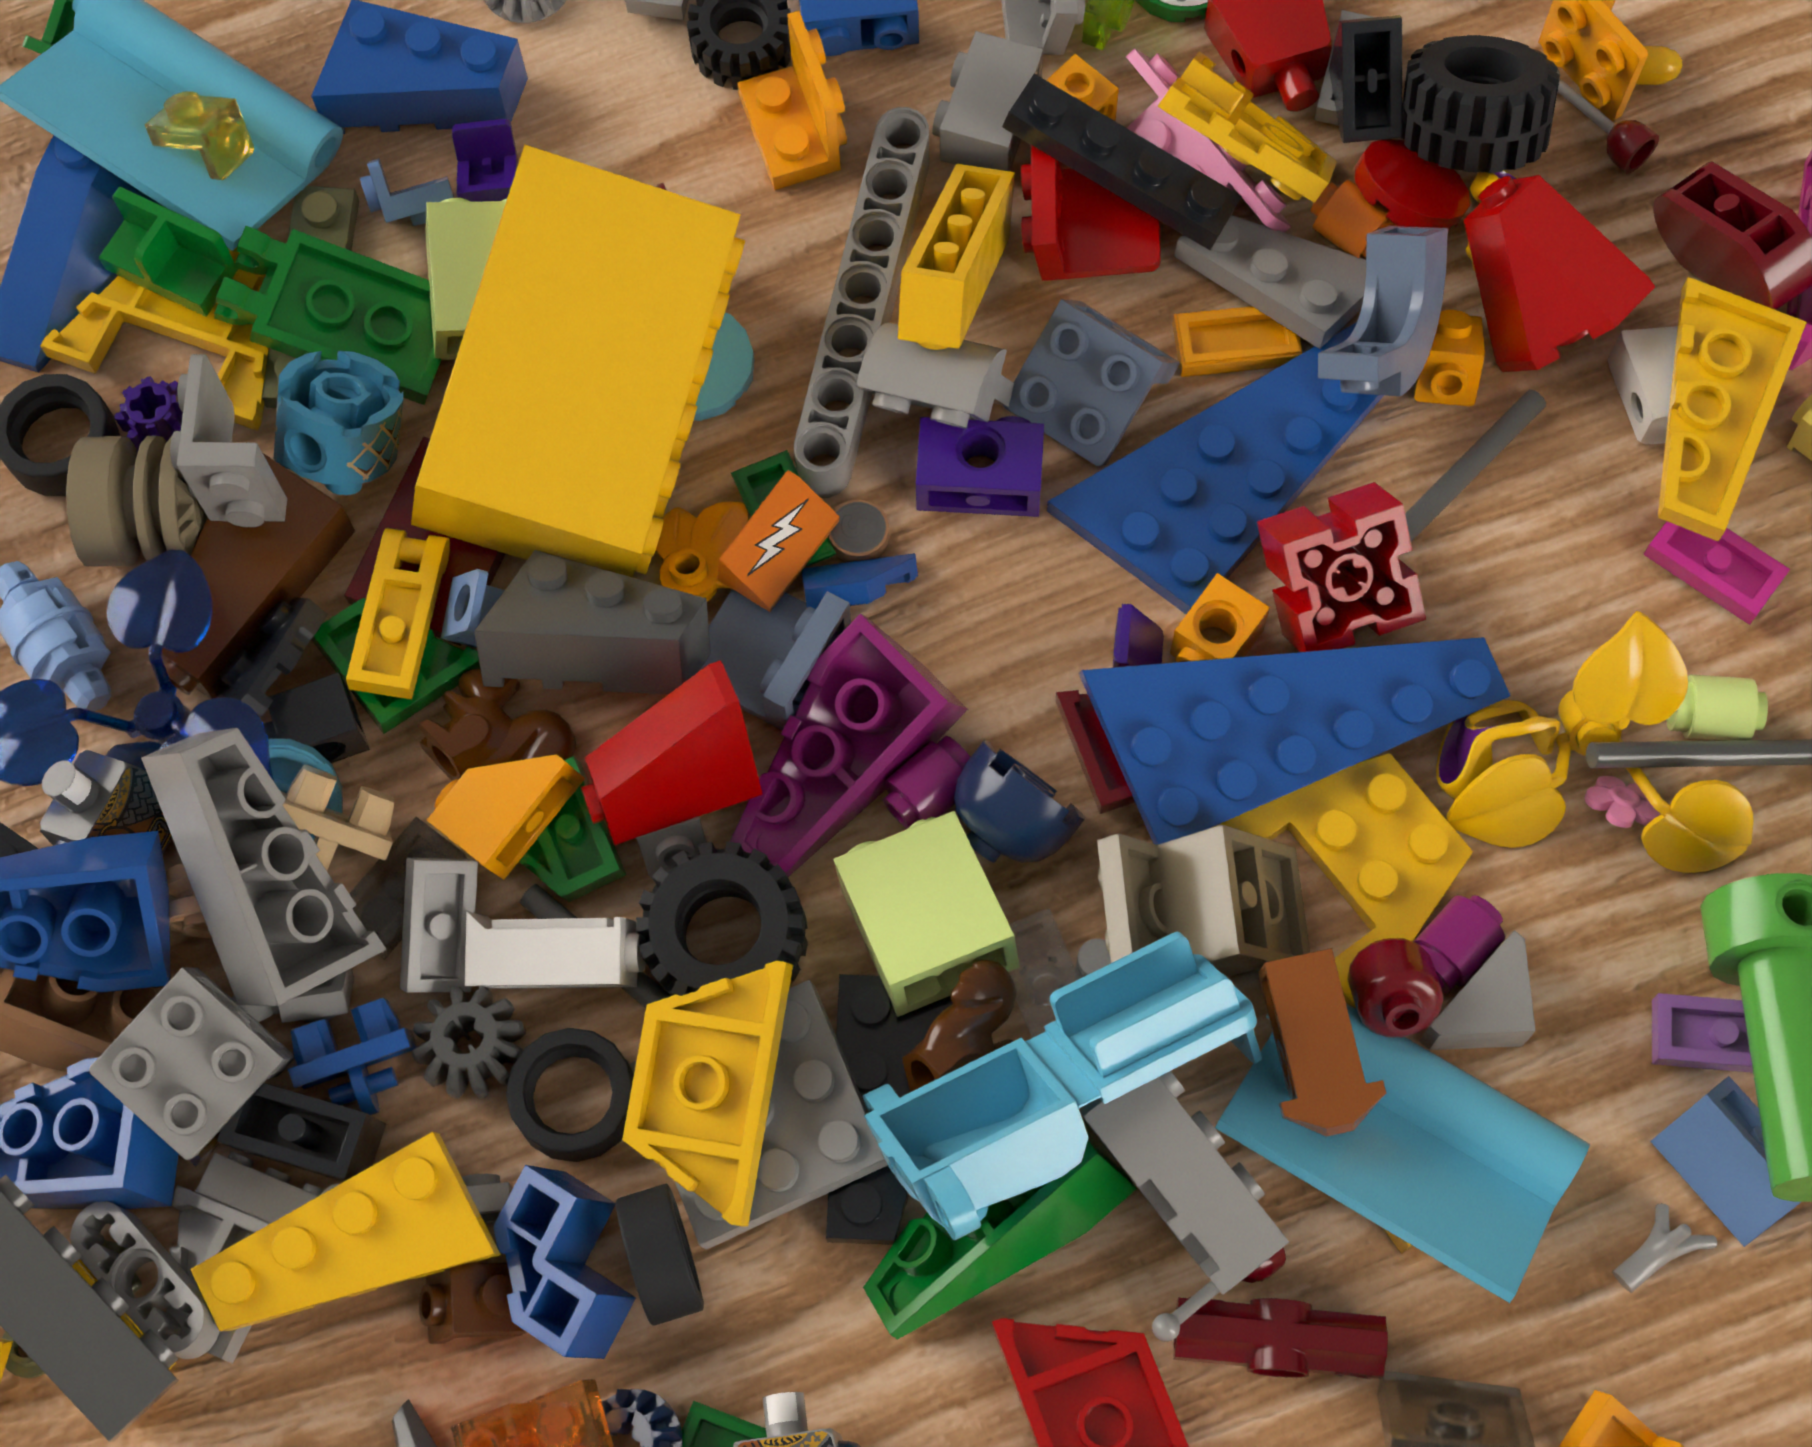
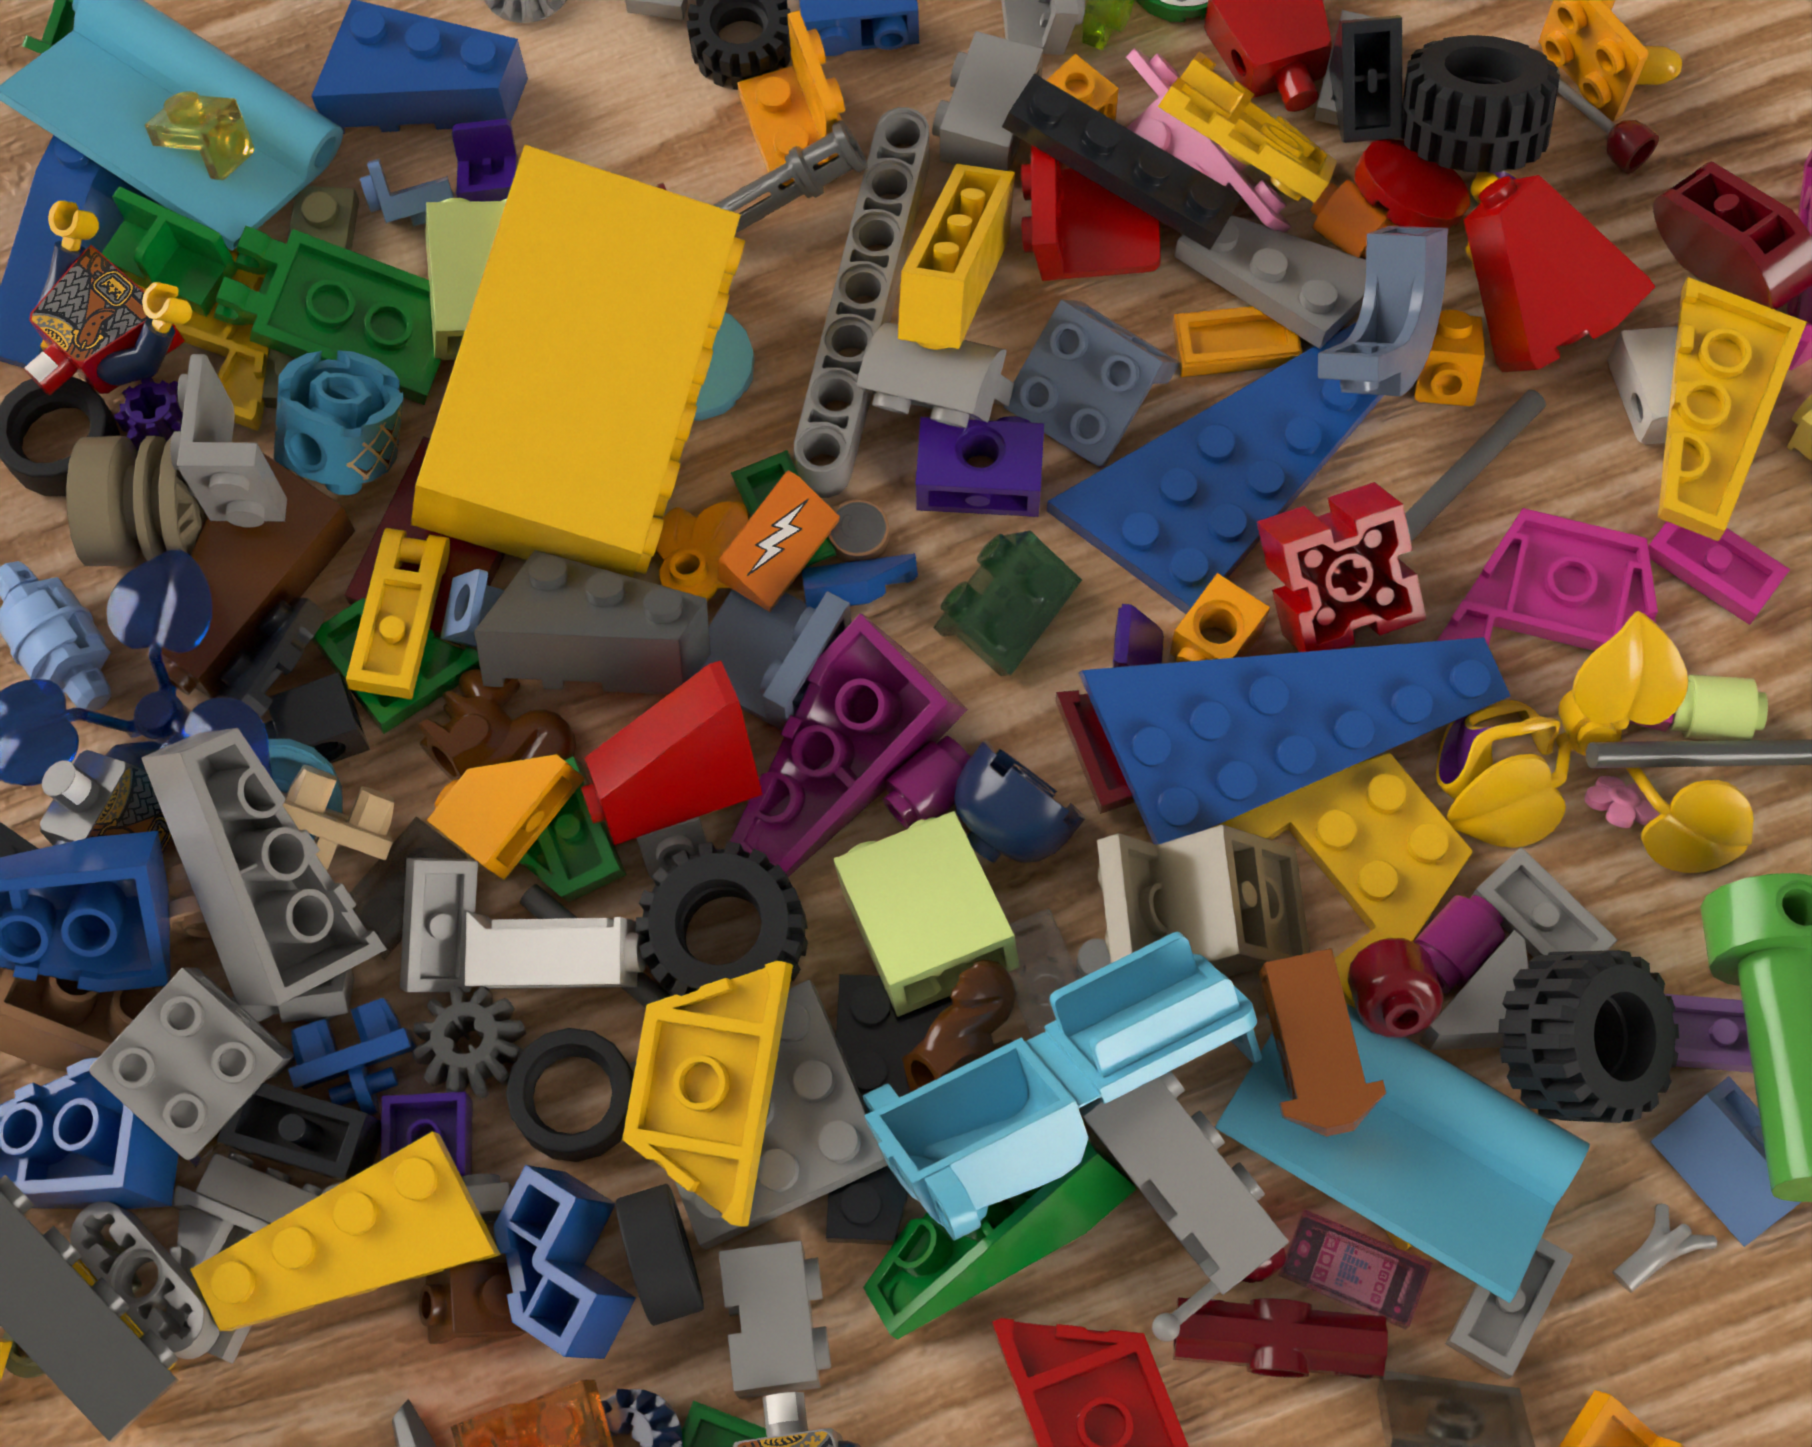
none -> torso [24,201,192,396]
none -> dark purple piece [381,1092,473,1177]
none -> dark grey pin [713,120,868,234]
none -> light grey brick [719,1240,831,1399]
none -> clear green bracket [933,531,1082,676]
none -> clear pink tile [1278,1209,1433,1330]
none -> dark pink wing [1437,508,1674,732]
none -> light grey plate [1445,1237,1573,1379]
none -> light grey plate [1471,847,1618,958]
none -> black tyre [1498,950,1679,1123]

